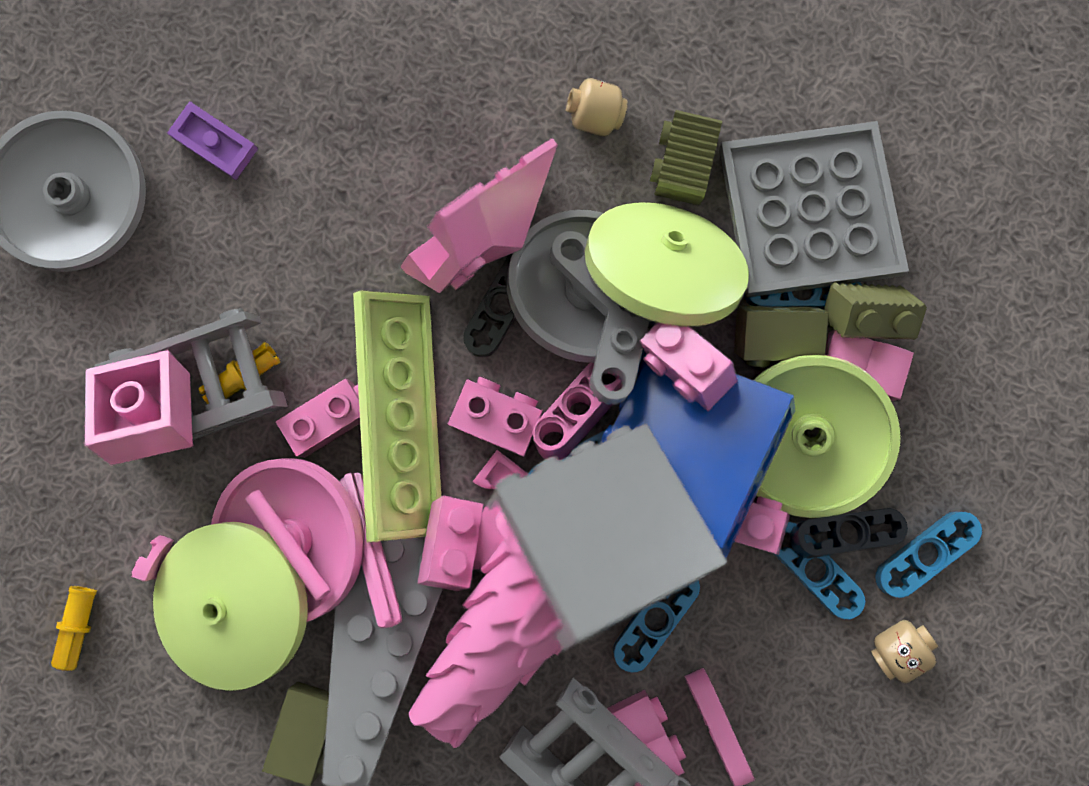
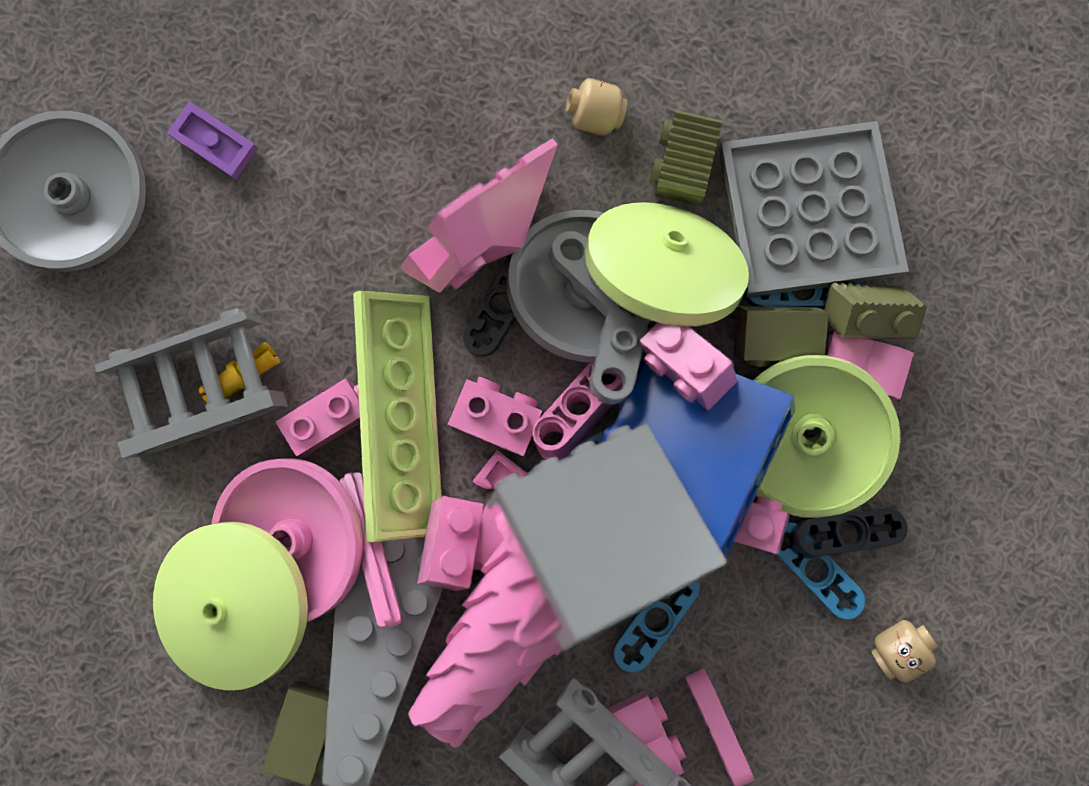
yellow axle [51,586,97,671] -> none
bright pink brick [85,350,193,465] -> none
bright pink tile [131,535,173,581] -> none
bright pink bar [245,490,331,601] -> none
dark azure beam [875,511,982,598] -> none

